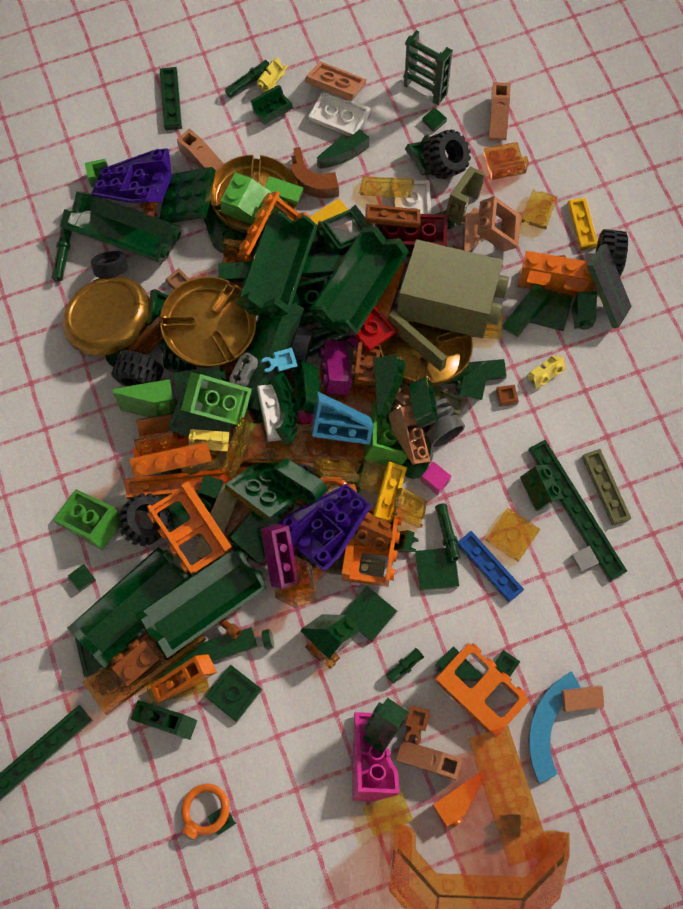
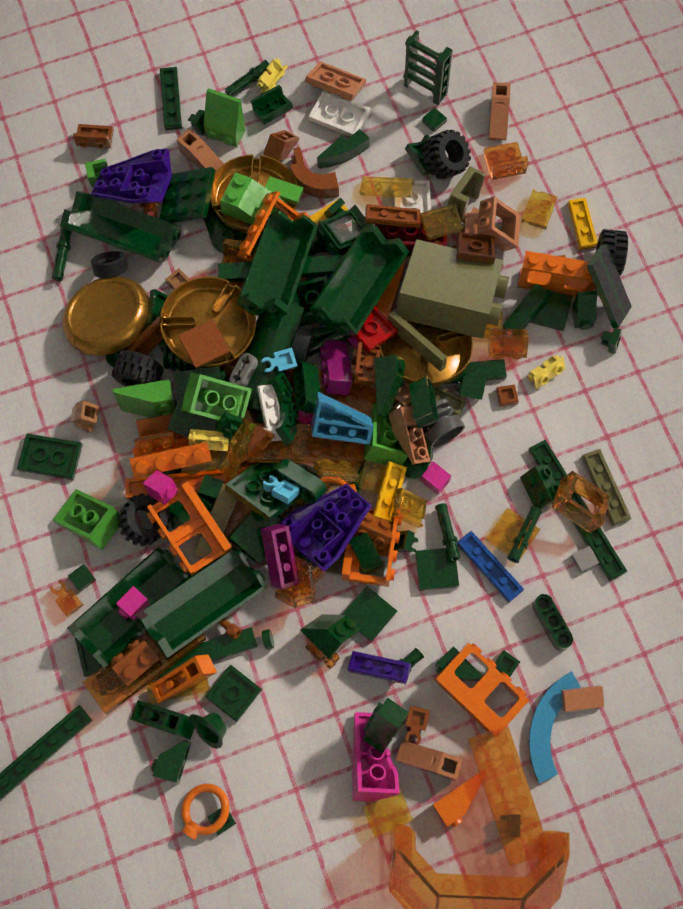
none -> dark green tile [17,433,83,480]
none -> clear orange plate [50,580,84,617]
none -> medium nougat piece [70,400,99,433]
none -> dark orange bracket [73,124,114,149]
none -> dark pink brick [116,586,150,621]
none -> dark pink brick [143,470,179,505]
none -> dark green slope [151,740,192,783]
none -> dark orange tile [178,319,231,370]
none -> dark green tile [188,110,205,136]
none -> dark green piece [189,713,227,749]
none -> bright green slope [204,88,246,147]
none -> dark green tile [215,412,243,439]
none -> dark orange tile [249,427,275,450]
none -> dark orange slope [263,130,299,161]
none -> medium azure plate [263,475,300,504]
none -> dark green tile [324,197,345,218]
none -> dark purple tile [347,651,411,685]
none -> dark green tile [349,532,383,573]
none -> clear yellow plate [420,203,463,240]
none -> reddish brown tile [457,232,495,264]
none -> clear orange brick [488,328,529,359]
none -> dark green pin [507,506,542,563]
none -> dark green beam [532,594,573,651]
none -> clear orange window [552,471,610,533]
none -> dark green tile [601,328,622,354]

